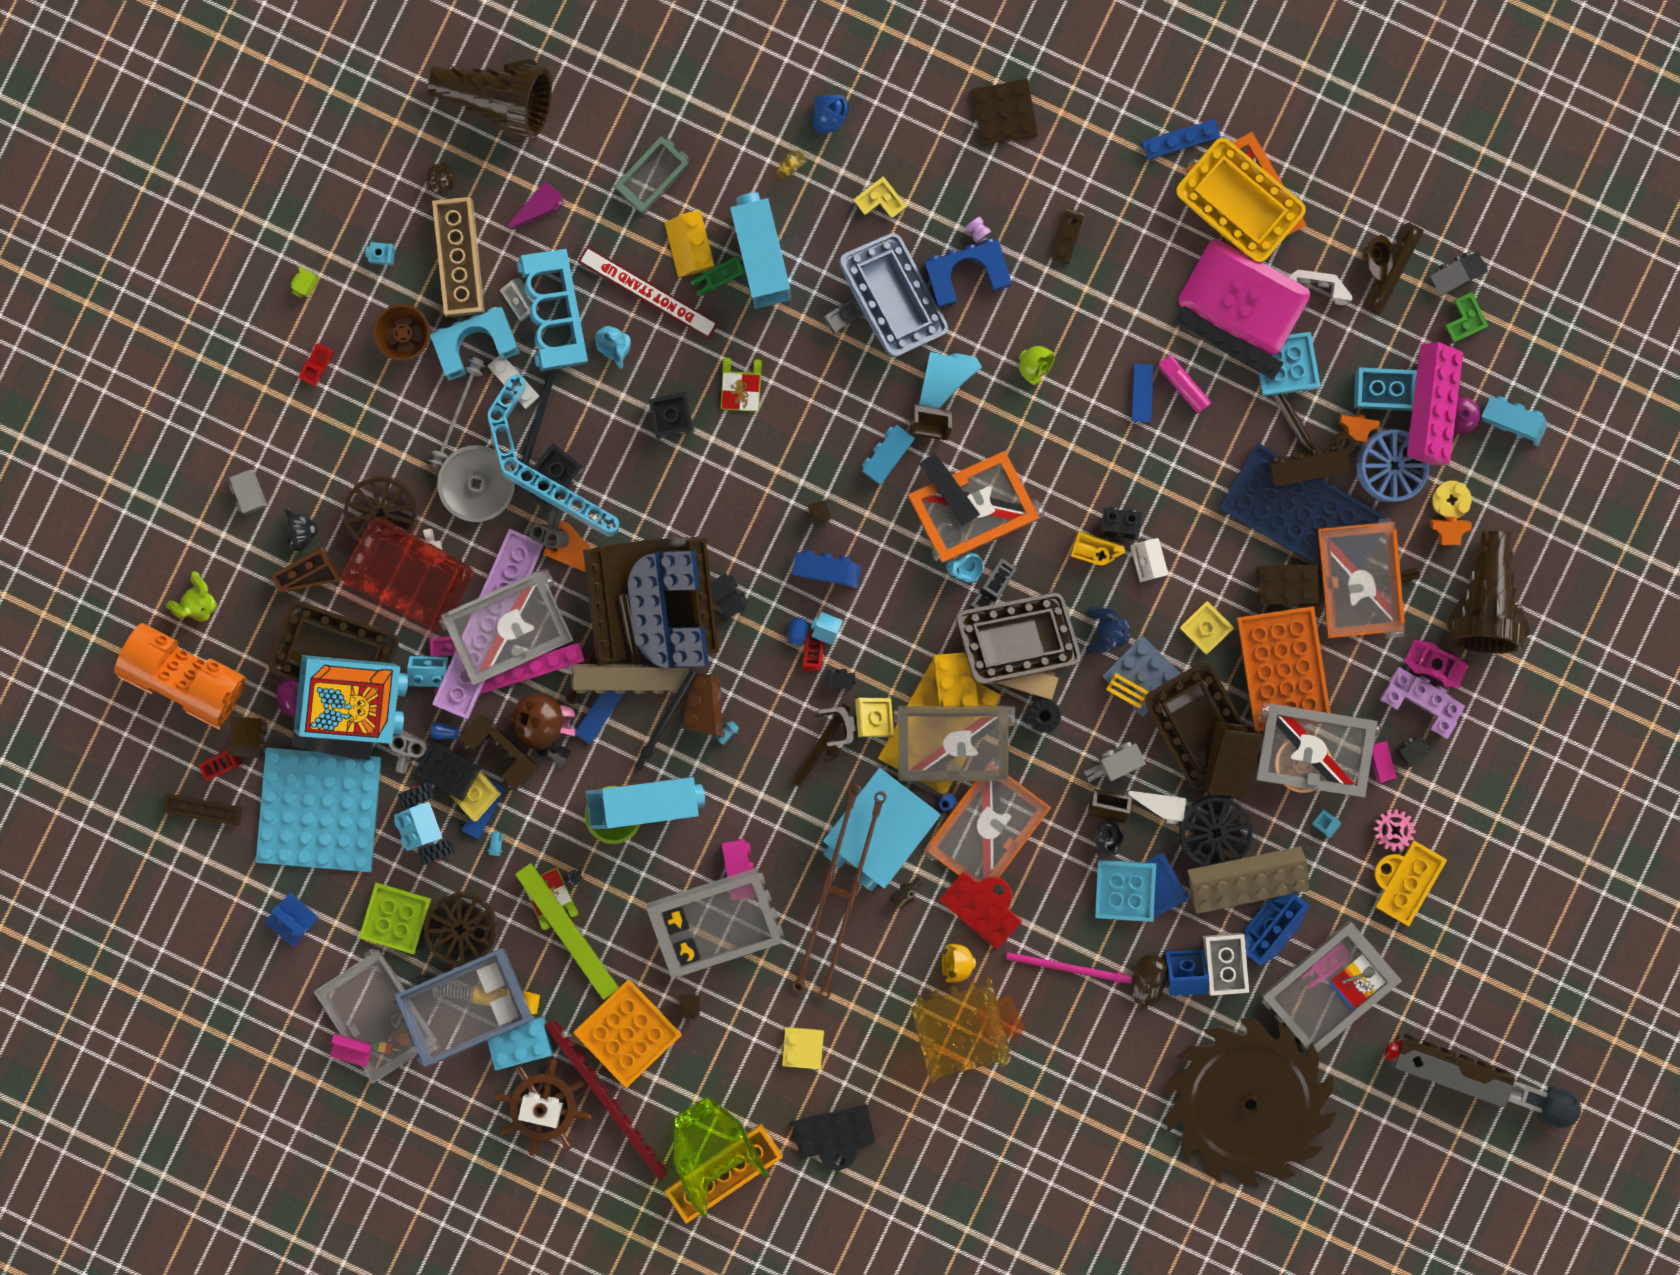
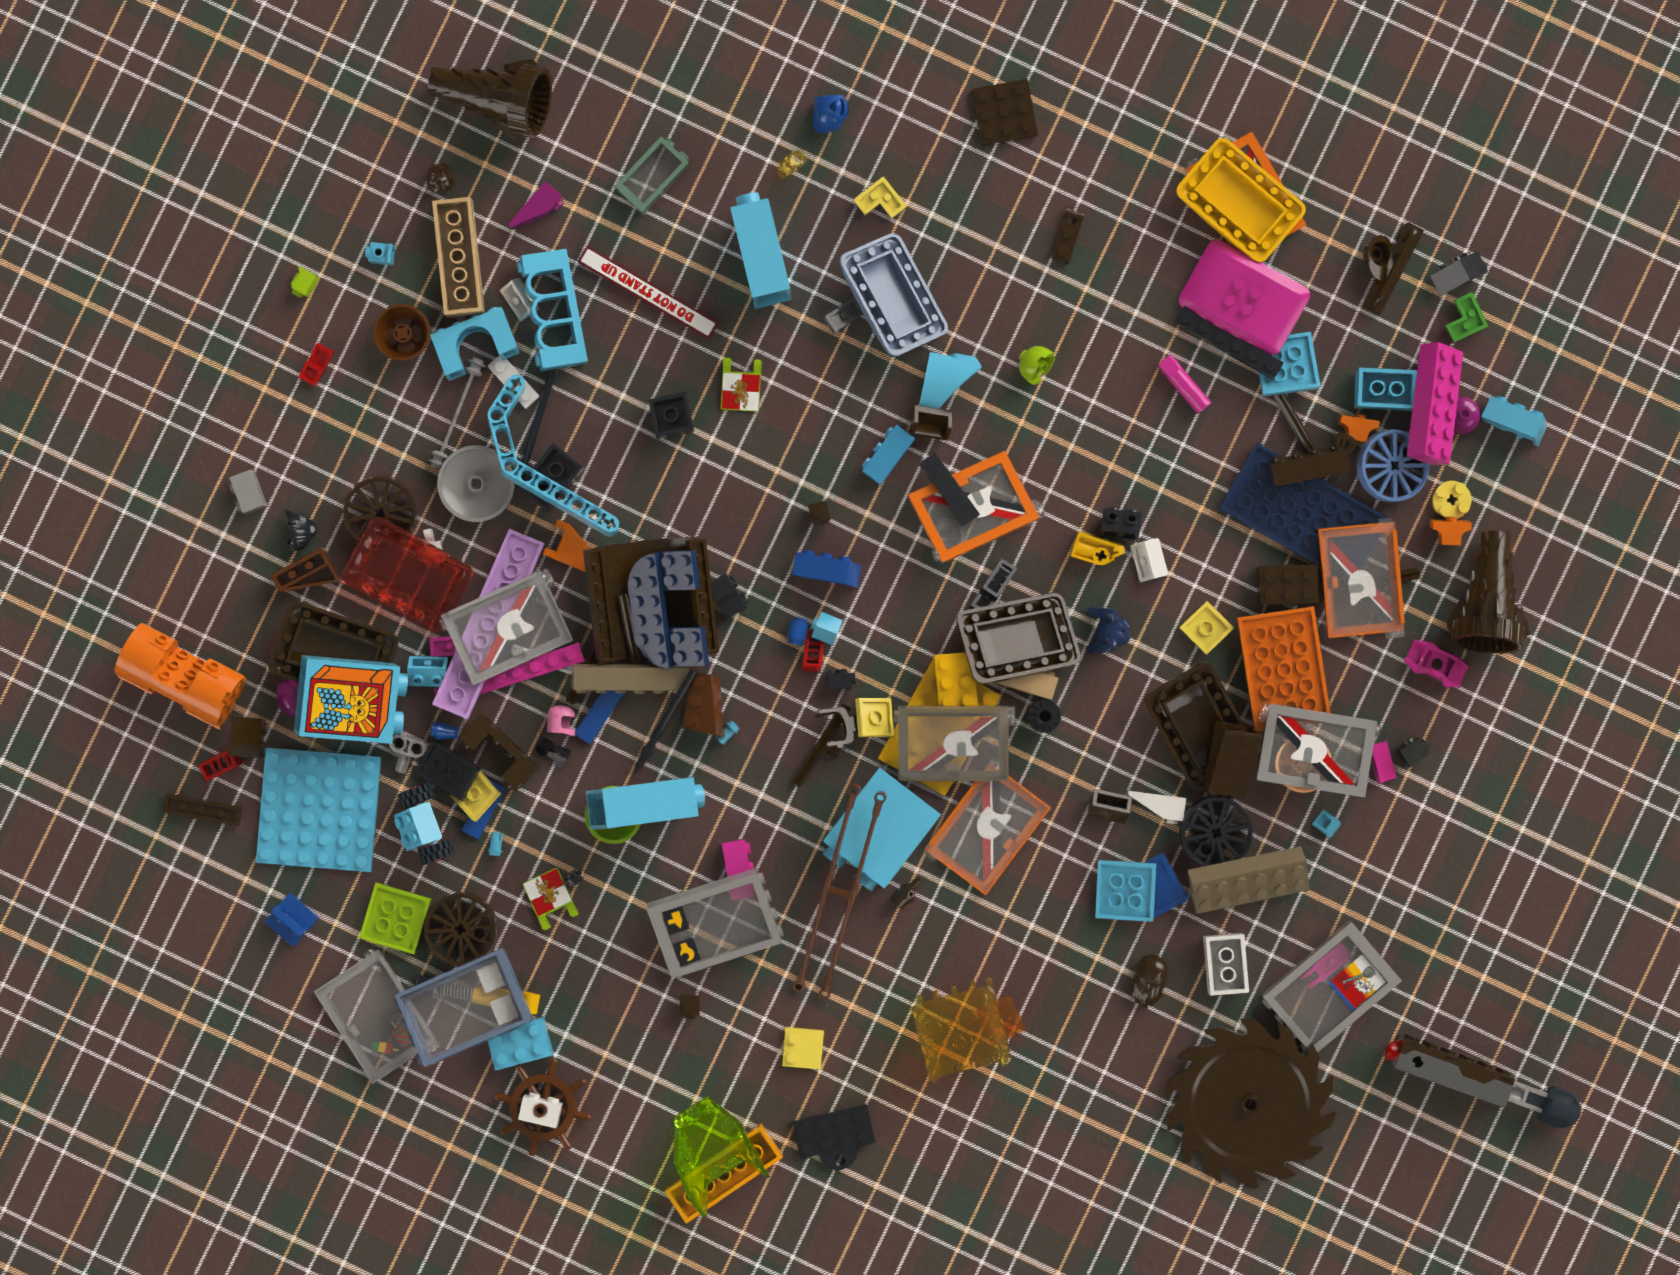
lime hair [166,571,217,622] -> none
black slope [292,732,372,760] -> none
dark pink panel [330,1034,373,1067] -> none
reddish brown piece [510,693,563,750] -> none
lime tile [515,863,619,1000] -> none
dark grey beam [529,509,569,549] -> none
dark red plate [544,1019,667,1181] -> none
light orange plate [573,979,682,1088] -> none
medium azure hair [595,326,631,369] -> none
yellow slope [664,210,715,278] -> none
green hinge [691,256,746,297] -> none
blue arch [925,239,1012,308] -> none
blue cone [938,793,957,812] -> none
red plate [939,871,1022,950] -> none
yellow cylinder [942,944,976,983] -> none
medium azure hair [946,552,984,582] -> none
lavender wheel [965,217,991,243] -> none
dark pink bar [1006,952,1132,984] -> none
light grey brick [1084,742,1146,782] -> none
black hair [1094,820,1124,858] -> none
sand blue plate [1102,635,1181,717] -> none
yellow tile [1106,673,1149,709] -> none
blue tile [1132,364,1153,423] -> none
blue plate [1142,119,1221,161] -> none
blue slope [1165,949,1209,996] -> none
blue wedge [1245,893,1309,966] -> none
white slope [1289,270,1352,305] -> none
bright pink gear [1373,809,1416,851] -> none
yellow plate [1374,840,1447,926] -> none
lavender bracket [1379,667,1465,739] -> none

